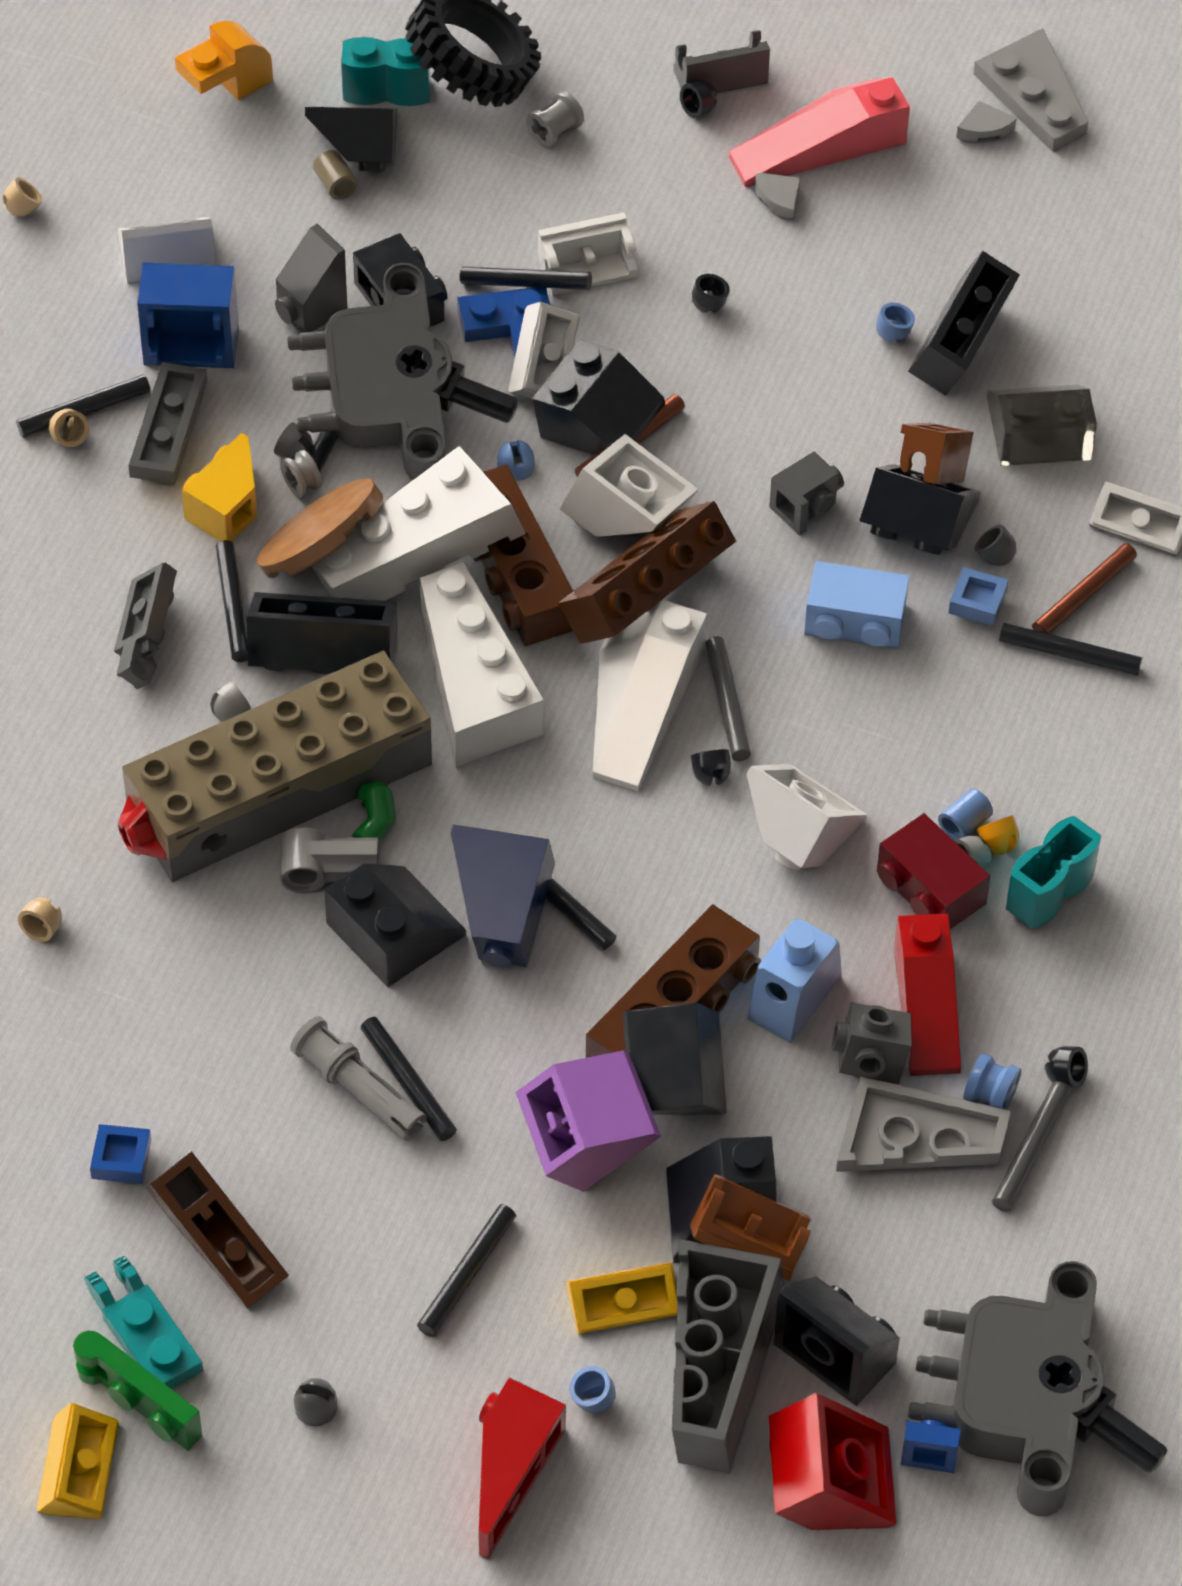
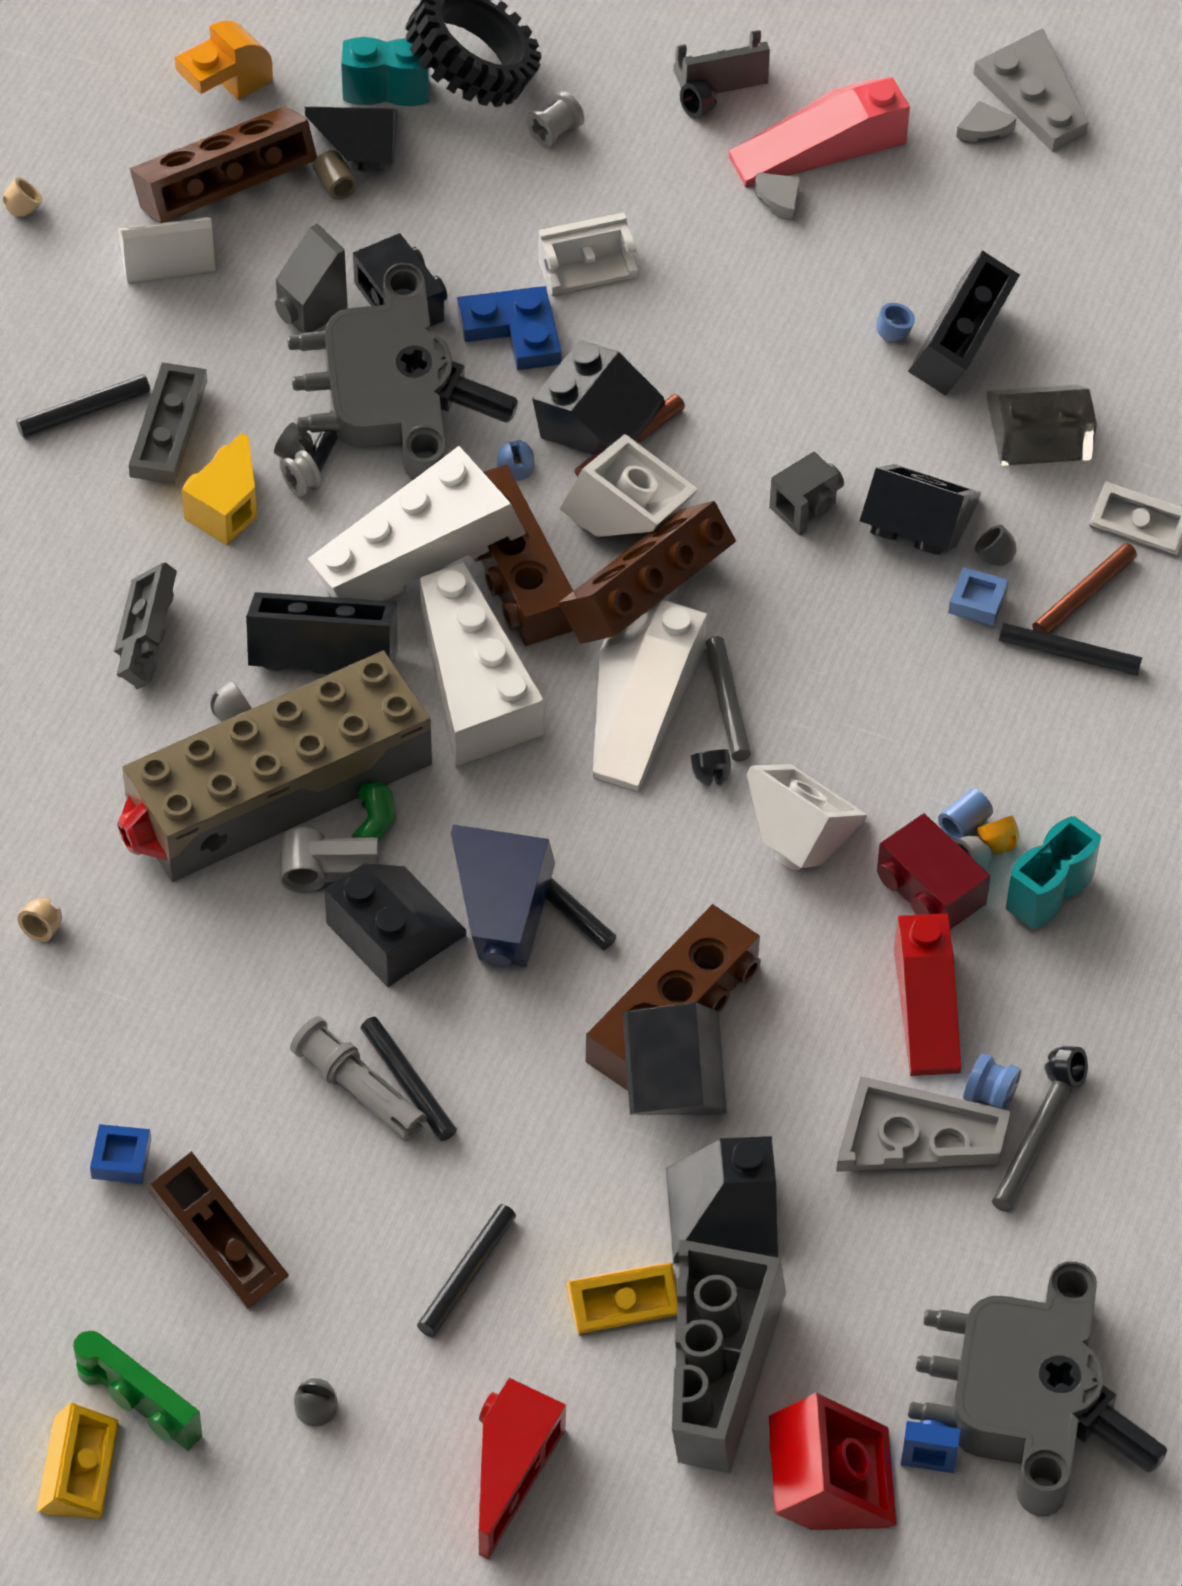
tan hinge [49,409,89,447] -> none
teal hinge [84,1255,203,1389] -> none
blue container [137,263,239,368] -> none
black bar [215,540,248,662] -> none
medium nougat tile [257,478,383,579] -> none
black bar [459,266,592,290] -> none
white slope [508,302,580,398] -> none
medium lavender slope [516,1050,661,1192] -> none
medium blue hinge [569,1366,616,1414] -> none
dark orange hinge [690,1174,811,1281] -> none
black hinge [692,274,730,313] -> none
light blue torso [748,919,842,1043] -> none
black slope [774,1276,900,1406] -> none
light blue brick [804,561,909,648] -> none
dark grey brick [832,1002,911,1084] -> none
dark orange hinge [900,423,974,484] -> none
none -> reddish brown brick [129,106,317,223]

